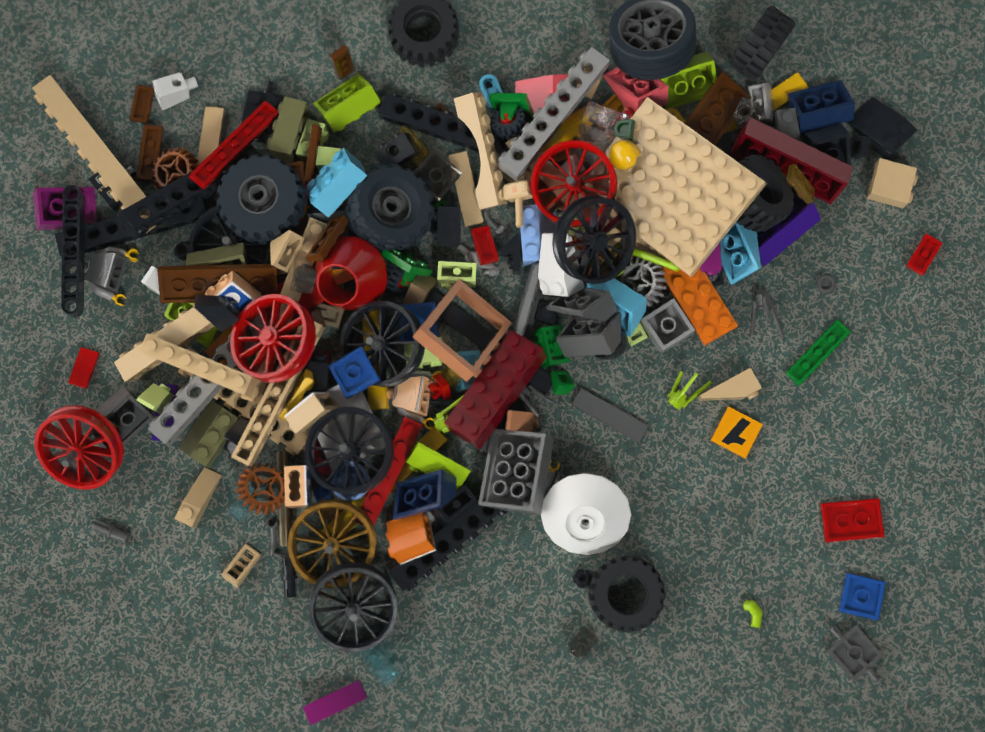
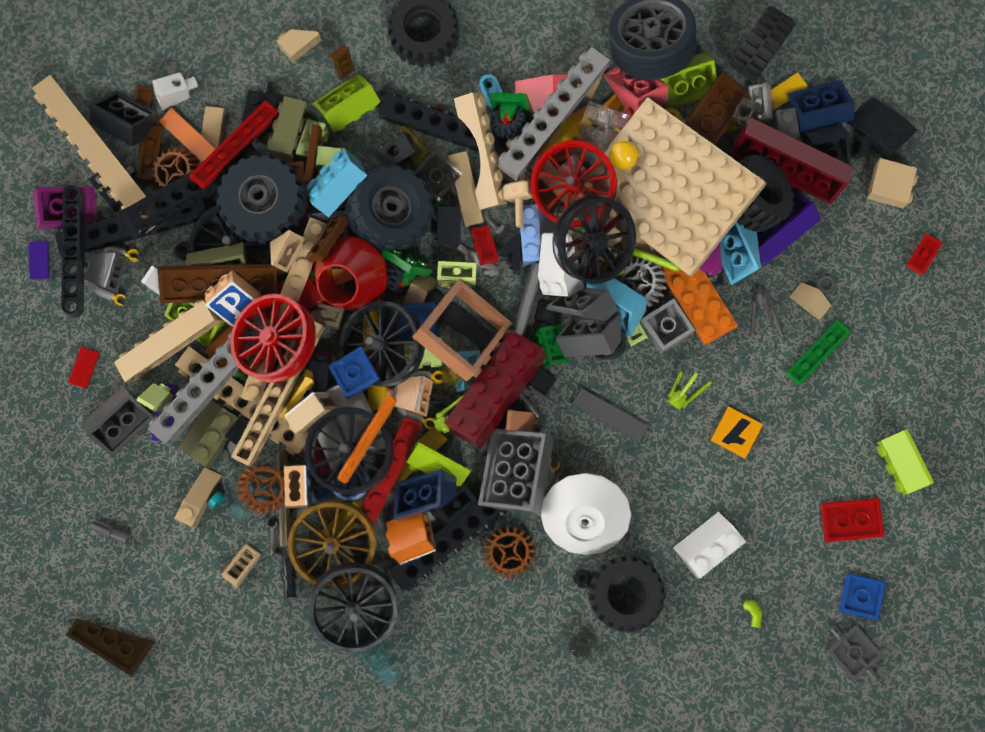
red wheel [34,405,124,490] -> none
tan brick [139,334,258,397] -> none
black slope [194,295,240,332] -> none
clear smoke brick [290,263,317,295] -> none
magenta slope [302,680,367,726] -> none
red tile [428,373,452,400] -> none
green slope [551,371,575,395] -> none
dark green tile [614,119,635,140] -> none
tan slope [698,368,762,401] -> none
clear yellow plate [786,164,815,204] -> none
none -> dark purple tile [29,241,50,280]
none -> dark brown wing [66,618,155,677]
none -> black slope [90,91,158,146]
none -> orange tile [159,108,215,162]
none -> teal tile [207,490,226,510]
none -> tan slope [277,29,321,63]
none -> orange axle [337,395,397,483]
none -> dark orange gear [483,526,536,579]
none -> white slope [673,512,746,579]
none -> tan slope [790,282,831,320]
none -> lime slope [877,429,934,495]

